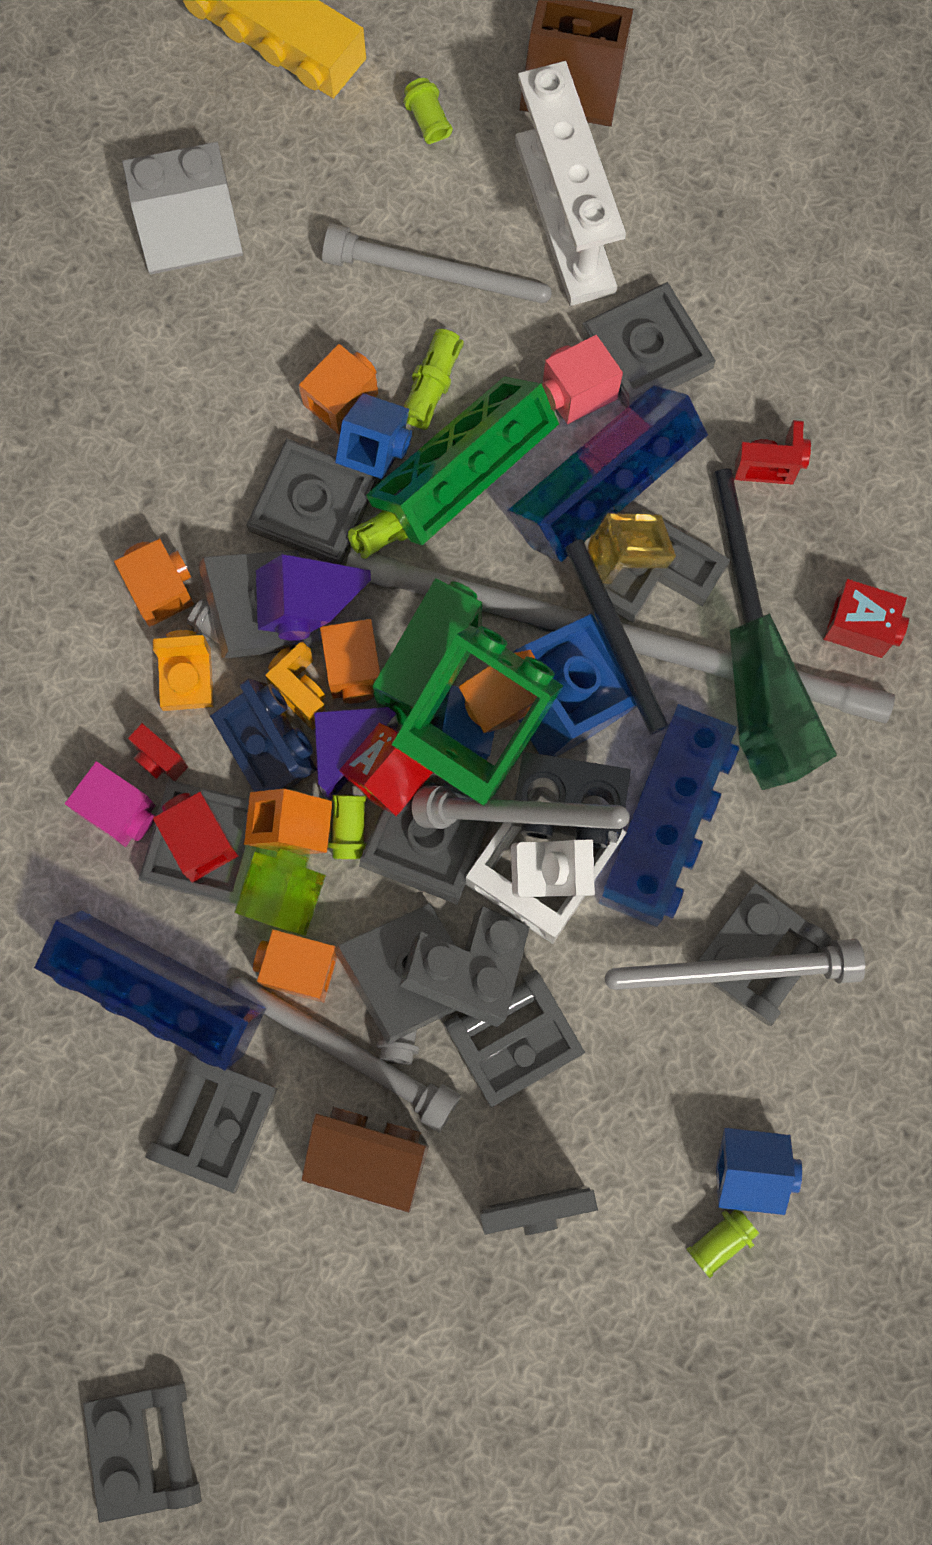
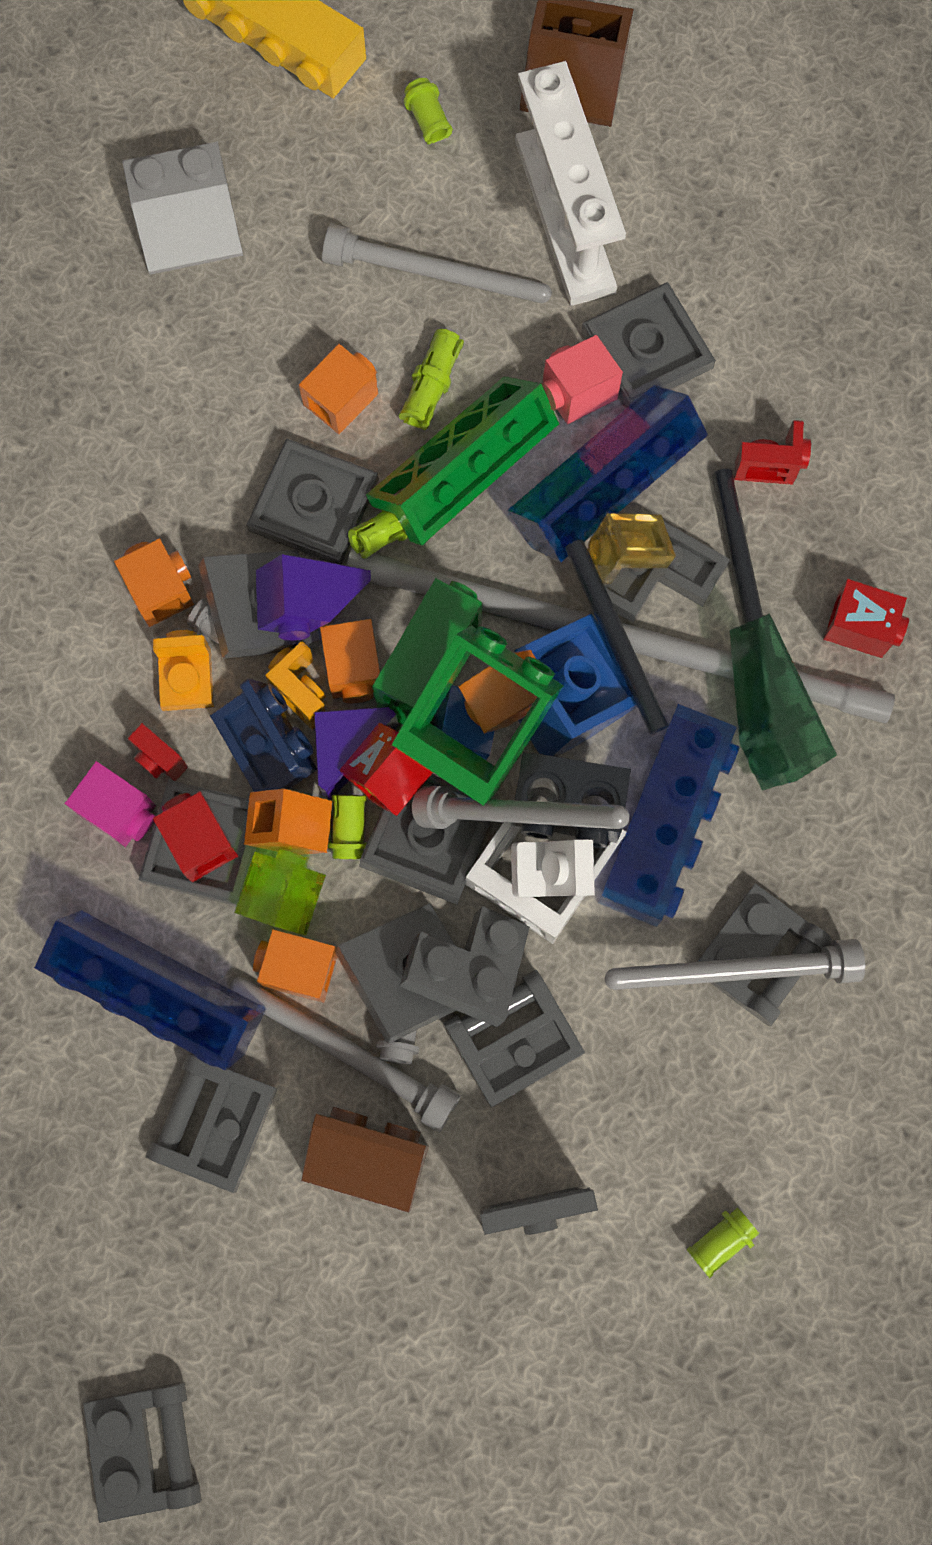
blue brick [335,393,412,479] -> none
blue brick [716,1128,802,1215] -> none

